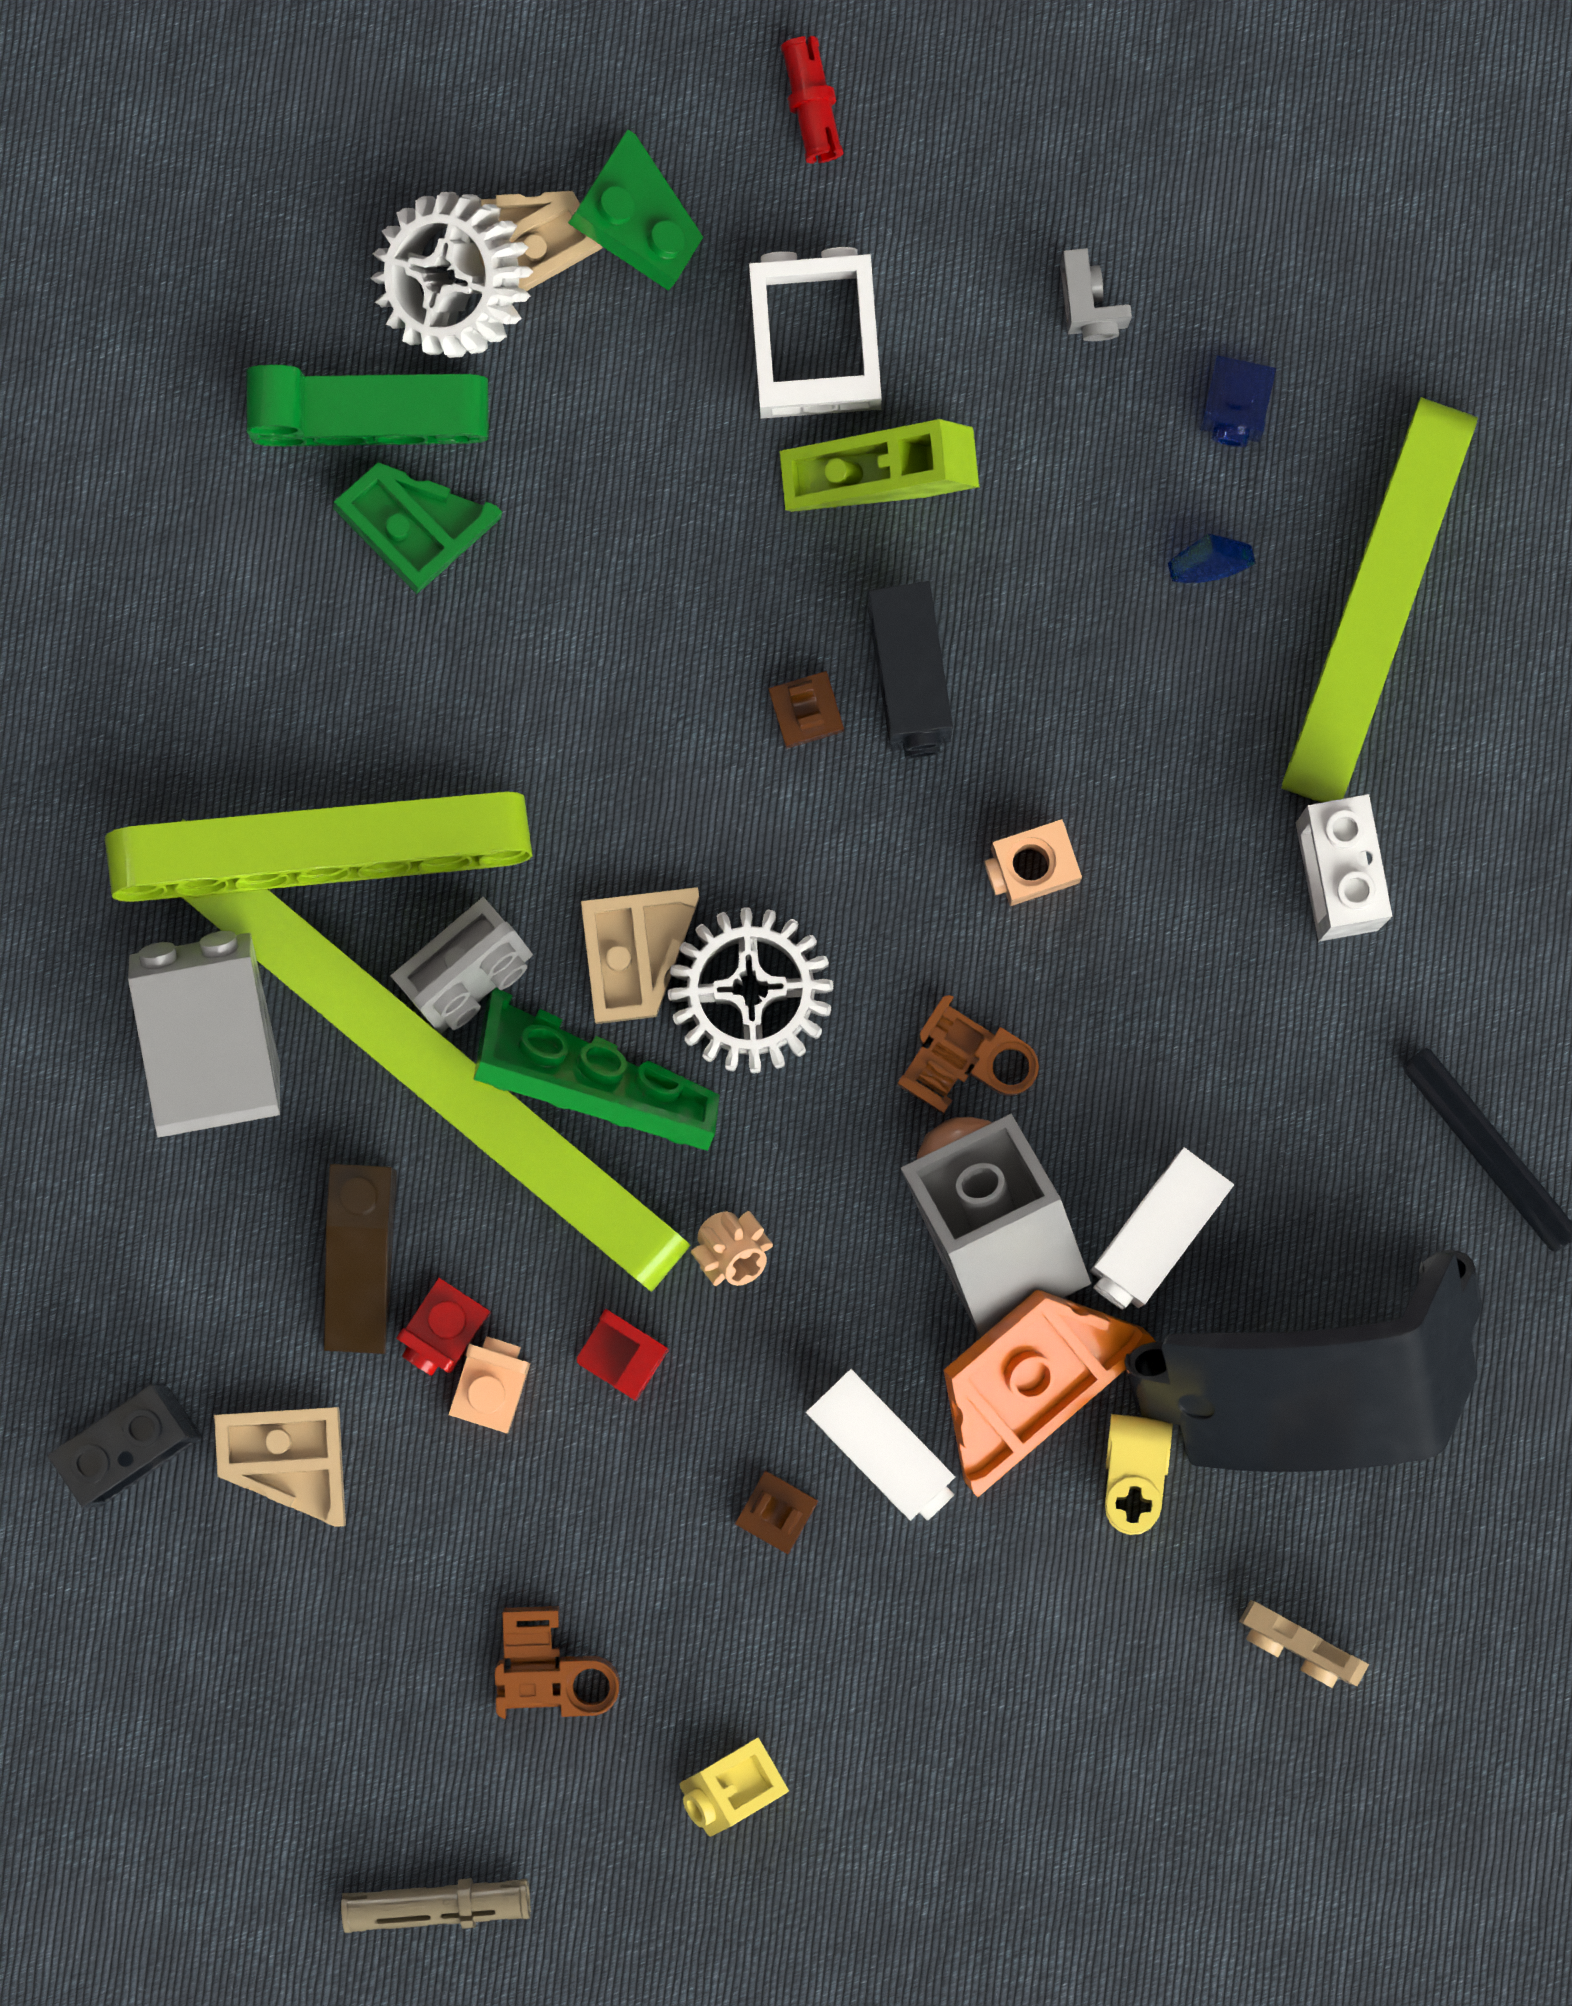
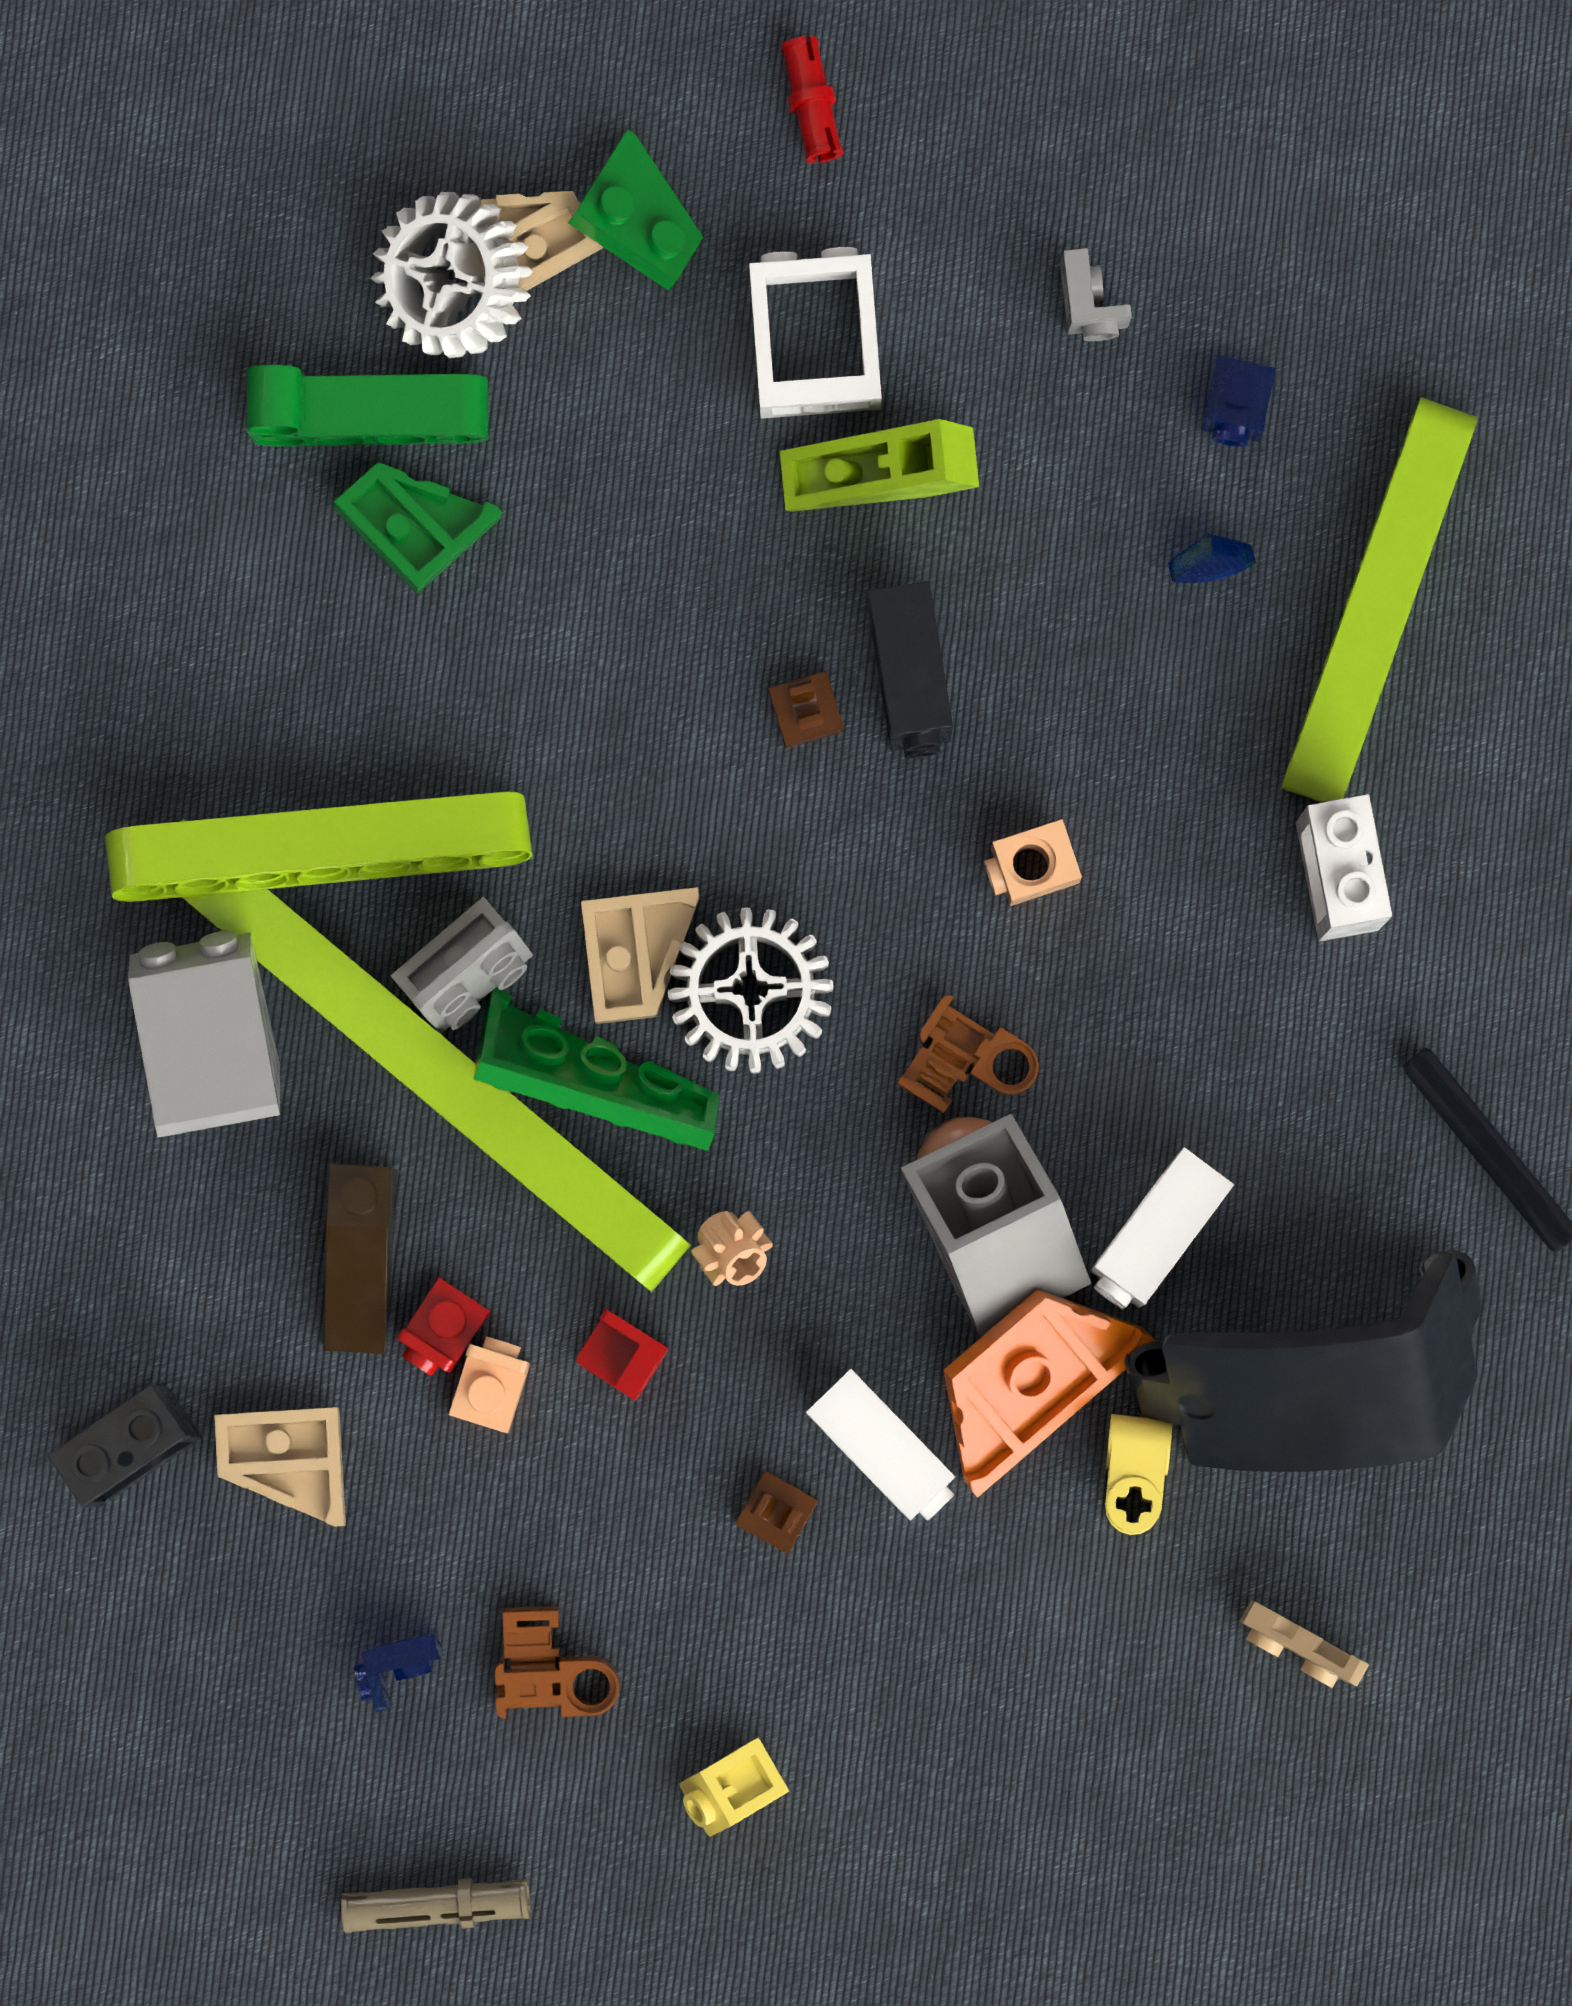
none -> clear blue bracket [354,1631,443,1712]

